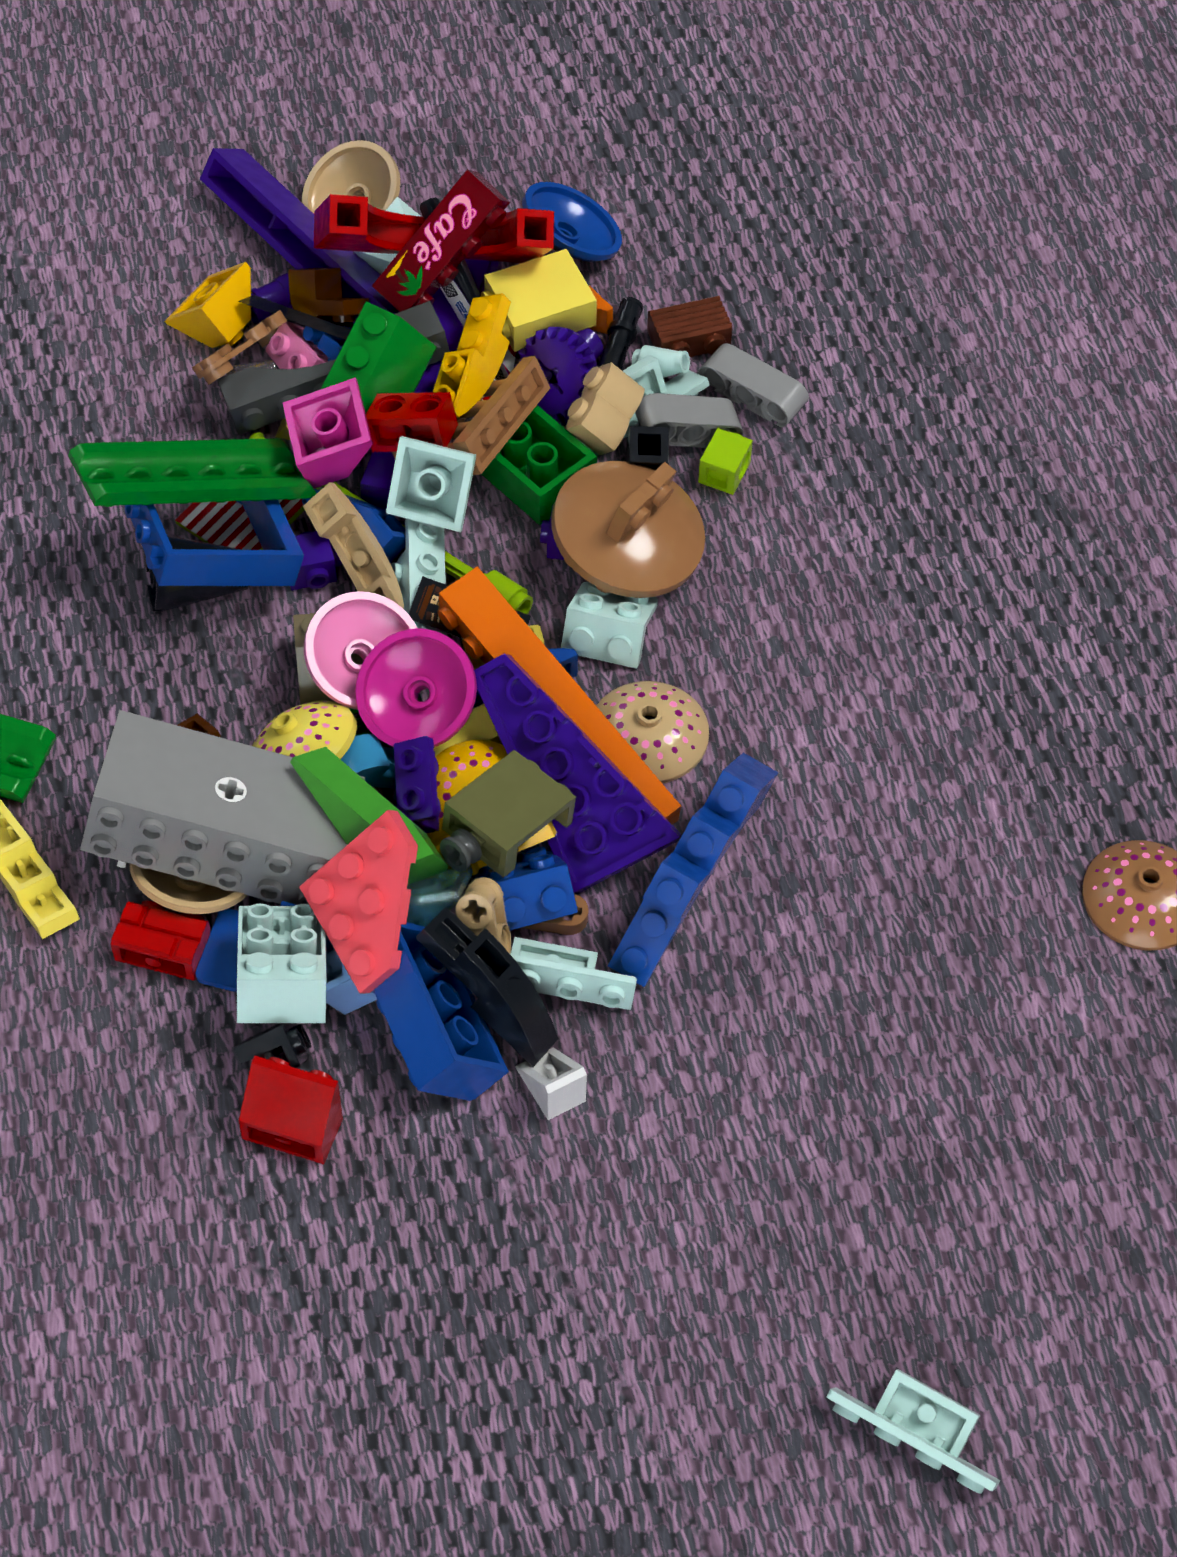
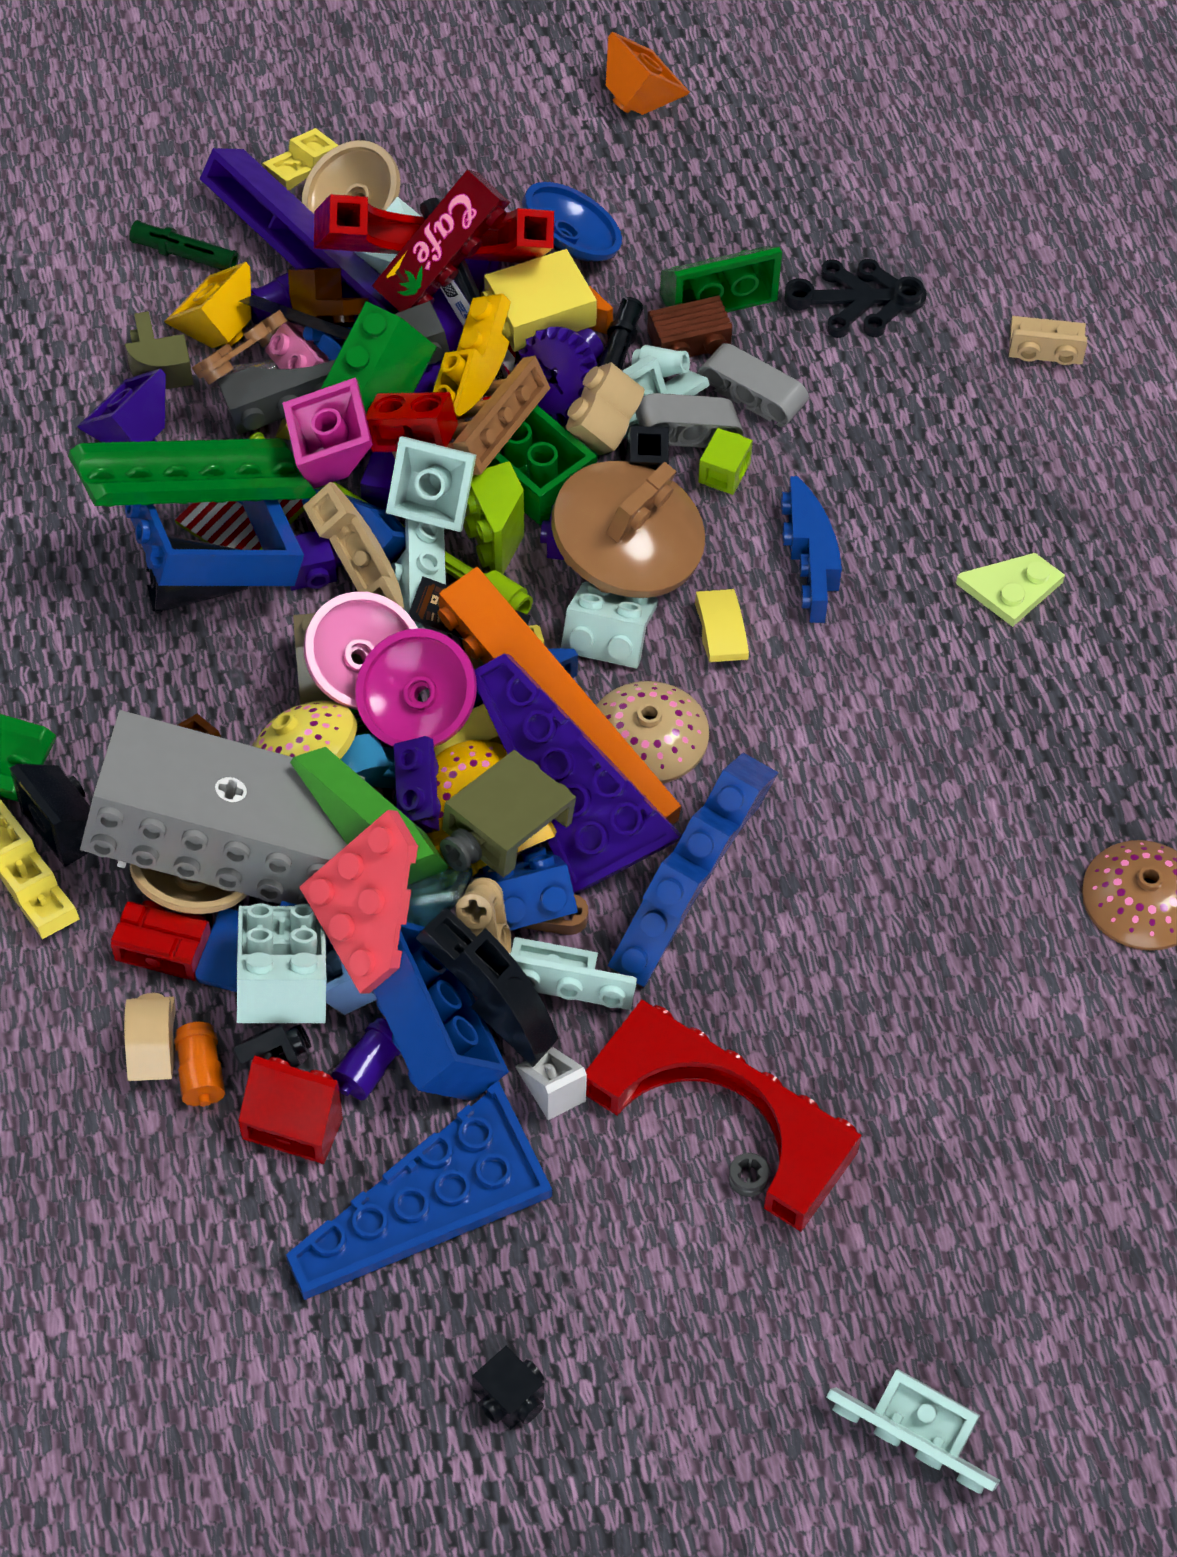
none -> black slope [9,764,90,867]
none -> dark purple slope [77,368,166,442]
none -> tan brick [124,993,176,1081]
none -> olive brick [125,311,194,389]
none -> dark green pin [129,220,239,270]
none -> orange piece [174,1022,226,1107]
none -> light yellow slope [262,128,339,190]
none -> blue wing [286,1080,552,1300]
none -> dark purple piece [331,1018,401,1100]
none -> lime slope [463,461,524,574]
none -> black brick [472,1346,545,1430]
none -> red arch [585,999,862,1232]
none -> orange slope [606,32,690,115]
none -> green slope [660,246,782,313]
none -> light yellow slope [695,589,749,662]
none -> dark grey bush [729,1153,769,1197]
none -> blue slope [781,476,842,623]
none -> black plant [784,259,927,338]
none -> yellowish green wing [956,553,1065,627]
none -> tan bracket [1009,316,1087,365]

